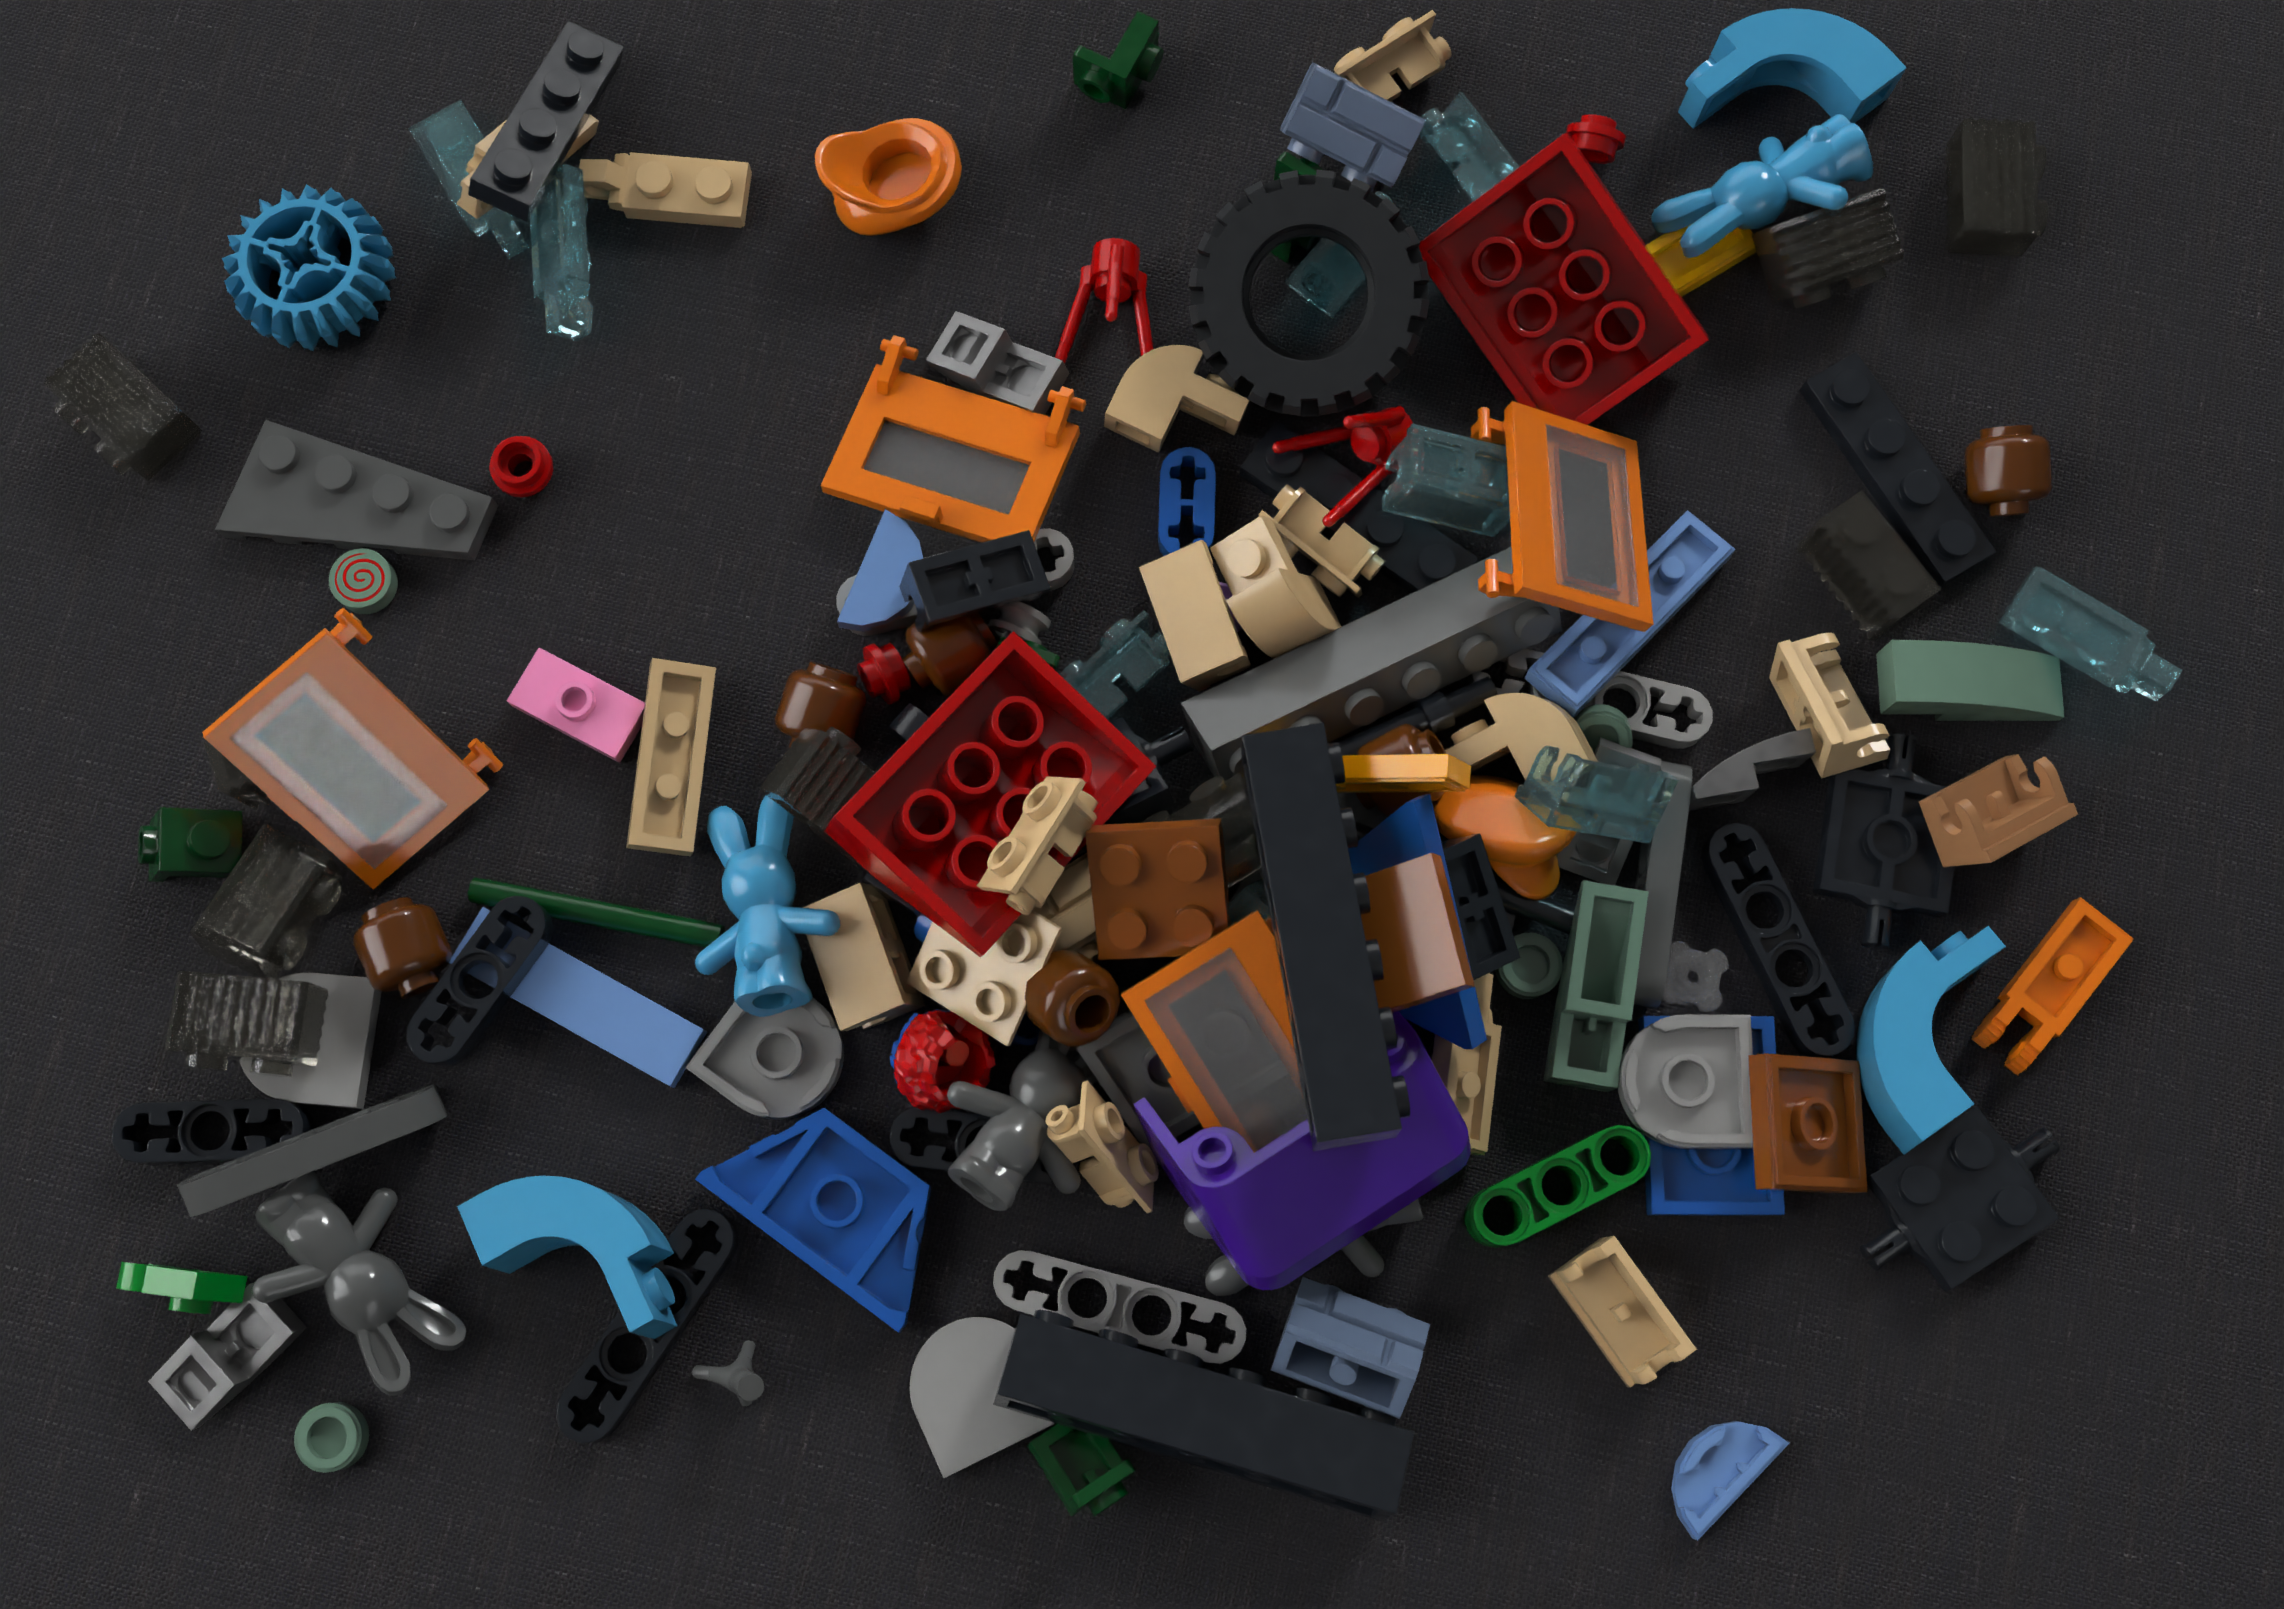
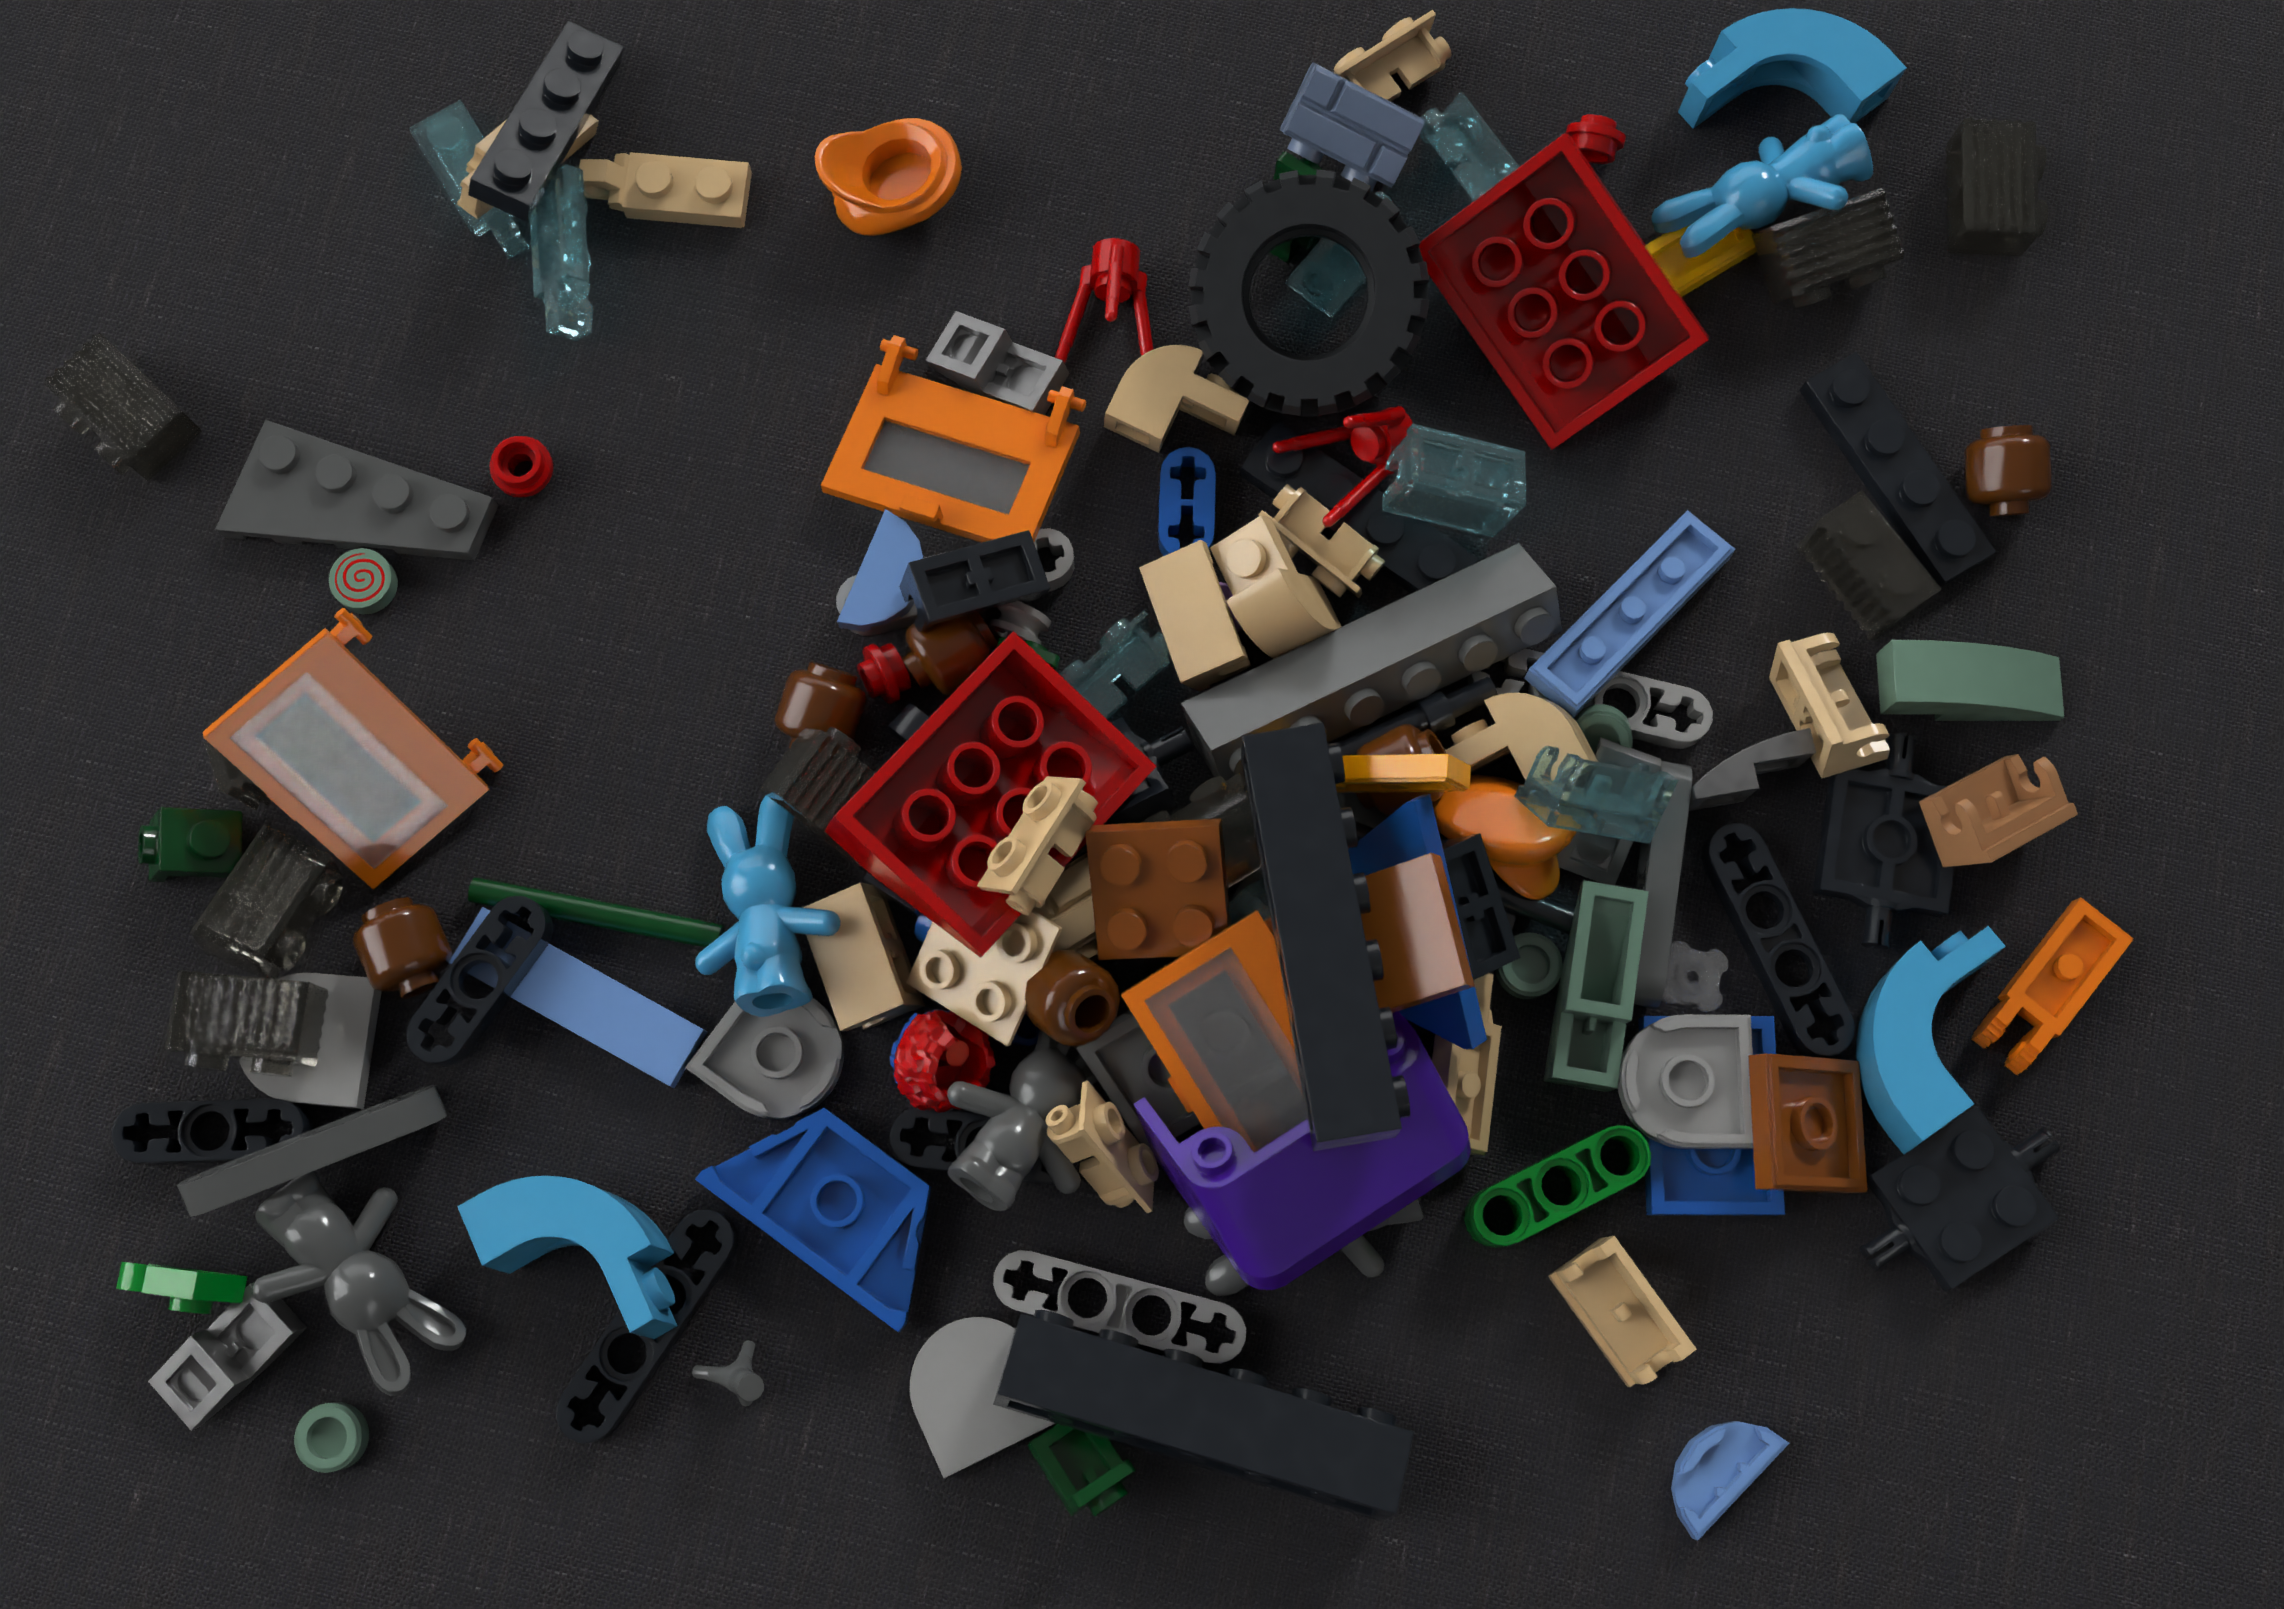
dark azure gear [222,184,396,351] -> none
bright pink plate [507,648,645,763] -> none
tan plate [626,658,716,856] -> none
dark green bracket [1072,11,1164,109] -> none
sand blue brick [1271,1277,1430,1419] -> none
piece [1471,401,1654,632] -> none
clear light blue hinge [1999,566,2182,702] -> none

